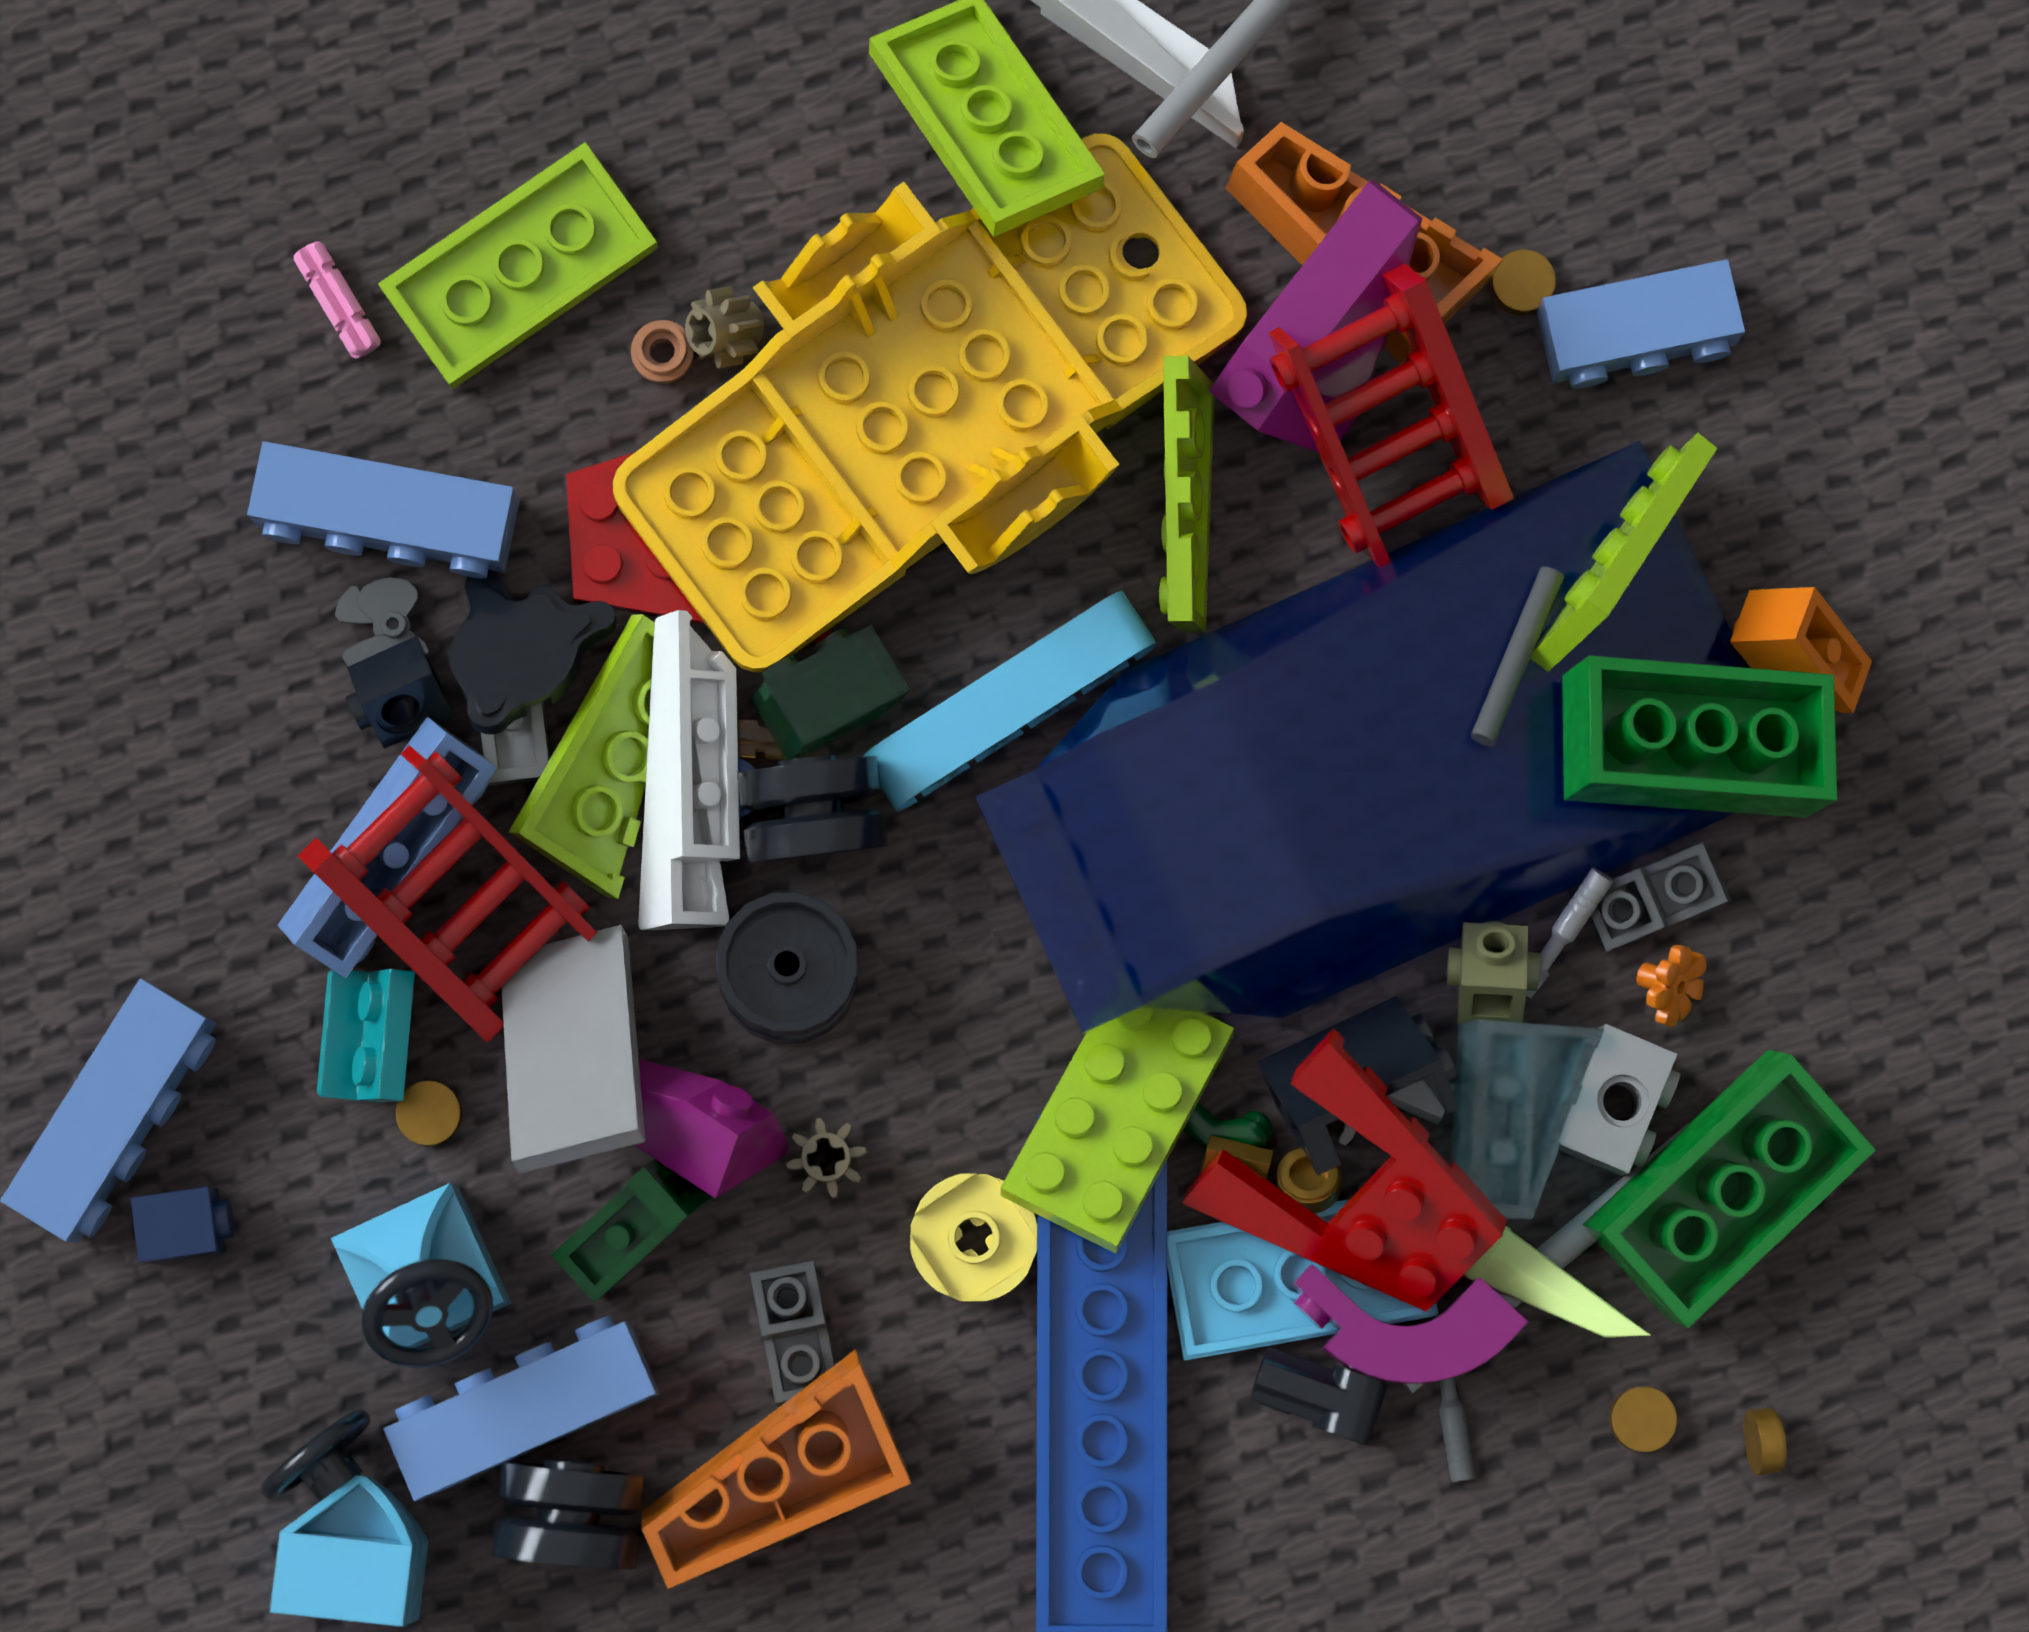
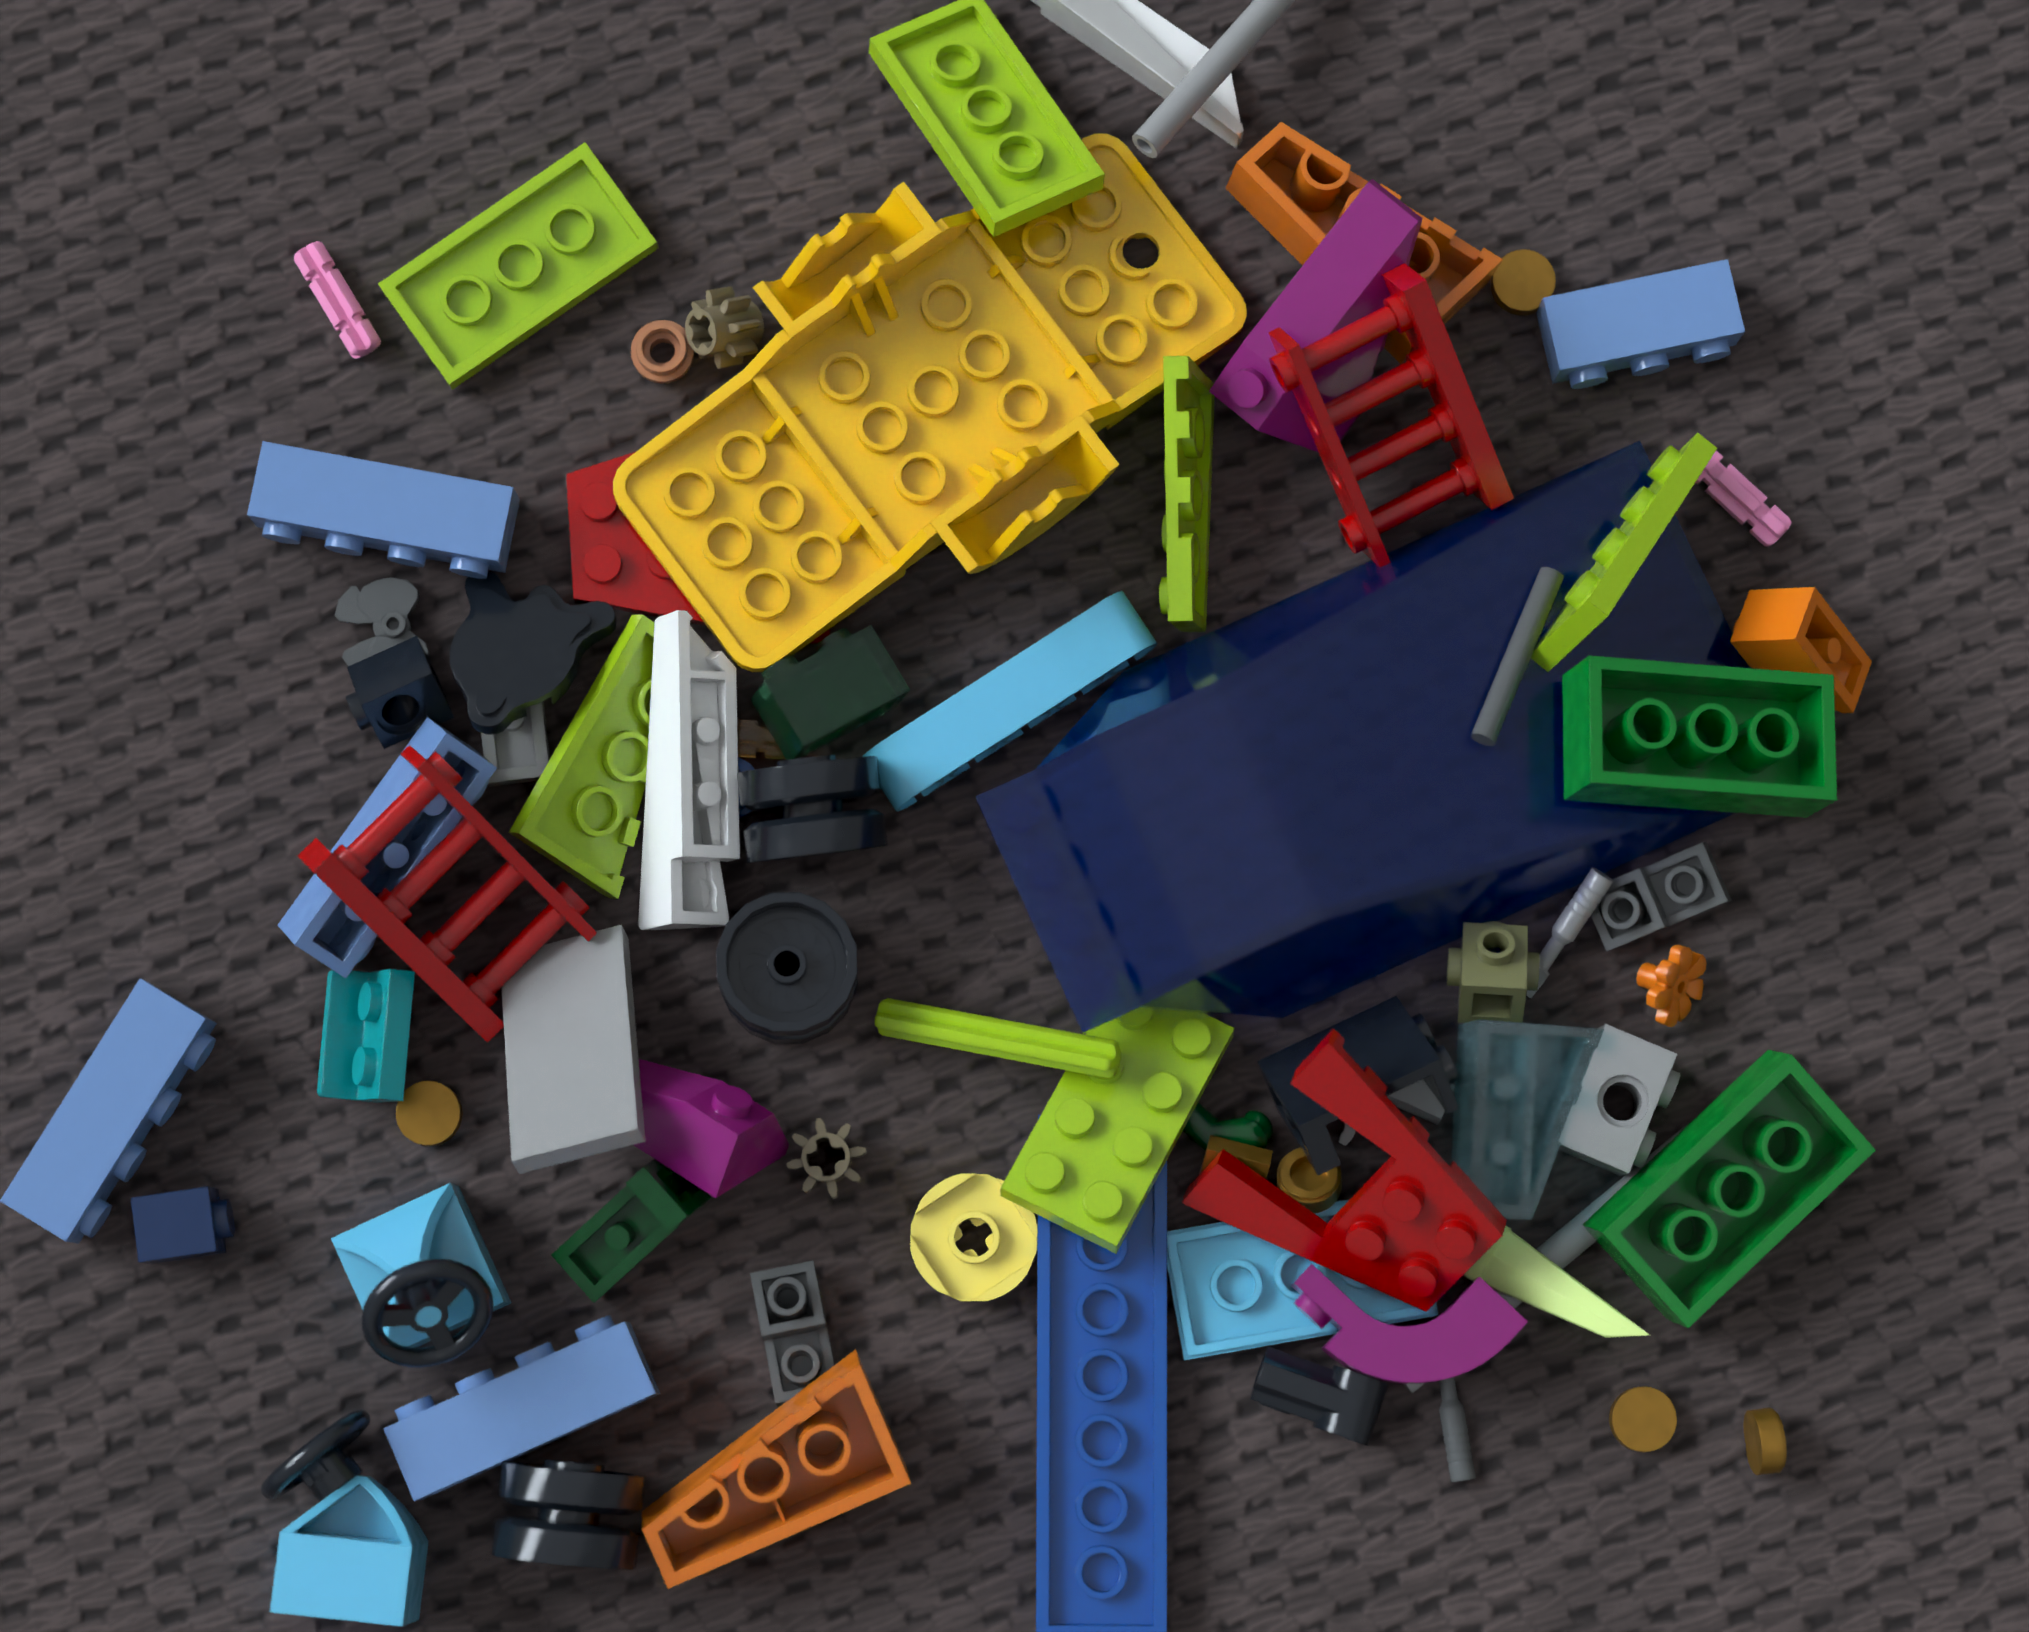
none -> lime axle [874,998,1121,1078]
none -> bright pink axle [1695,451,1791,547]

